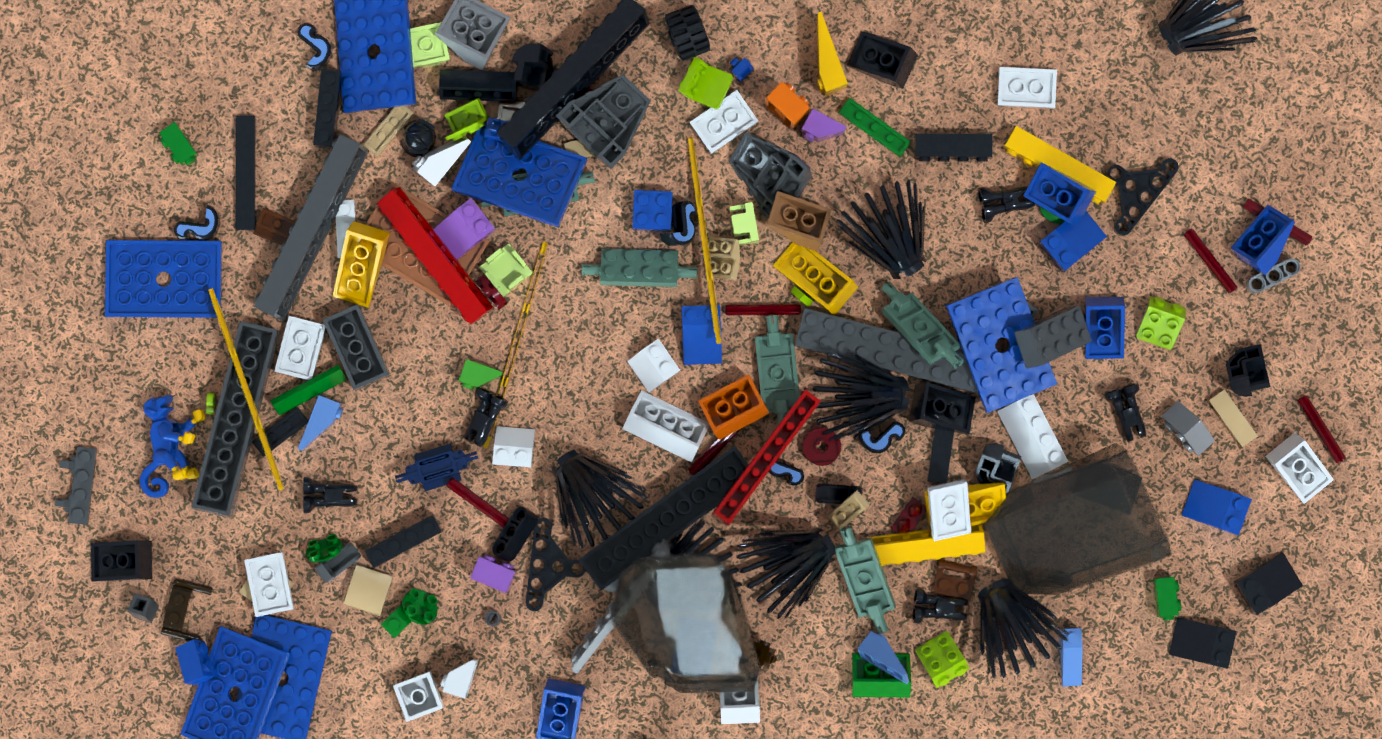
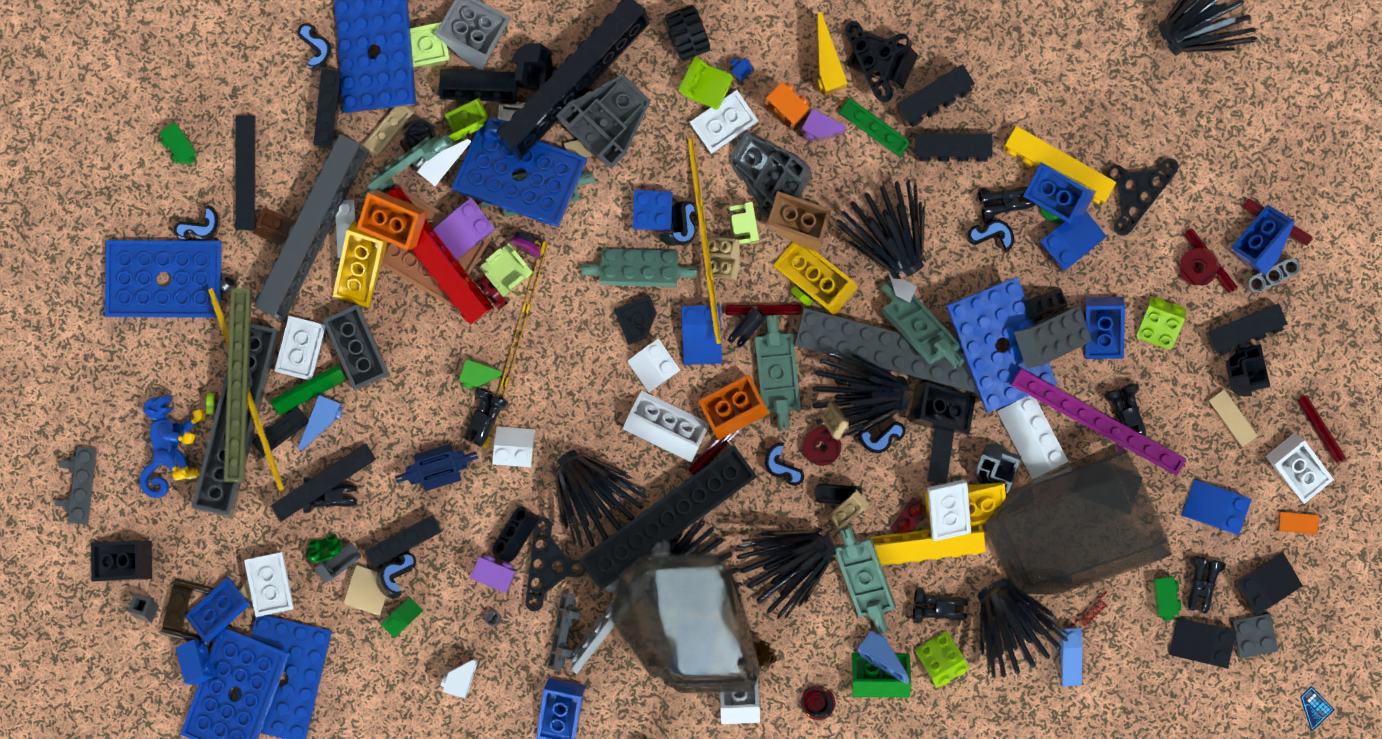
white brick [393,671,444,722] -> none
green dish [402,588,438,625] -> none
dark red axle [446,478,509,528] -> none
red brick [711,390,821,526] -> none
reddish brown plate [932,559,977,600] -> none
white plate [997,67,1057,109] -> none
light grey brick [1161,401,1215,456] -> none
none -> blue plate [185,577,250,644]
none -> flat silver hinge [220,275,236,292]
none -> olive plate [224,289,252,482]
none -> black tile [270,443,376,522]
none -> orange brick [357,190,428,250]
none -> sand green plate [363,135,452,198]
none -> black animal [376,552,416,599]
none -> magenta piece [510,232,546,258]
none -> dark grey hinge [547,592,581,671]
none -> black plate [614,295,657,345]
none -> black piece [728,306,767,347]
none -> dark red piece [801,686,836,720]
none -> tan tile [821,402,849,440]
none -> black beam [845,21,912,103]
none -> white sticker [889,272,917,302]
none -> black brick [895,64,975,128]
none -> animal [967,220,1014,252]
none -> magenta plate [1010,367,1187,476]
none -> black tile [1023,288,1068,319]
none -> red piece [1070,591,1107,627]
none -> dark red plate [1180,247,1220,286]
none -> black piece [1187,556,1226,614]
none -> black brick [1206,303,1288,356]
none -> dark grey plate [1232,613,1278,659]
none -> orange tile [1278,512,1319,534]
none -> dark blue sticker [1300,686,1334,731]

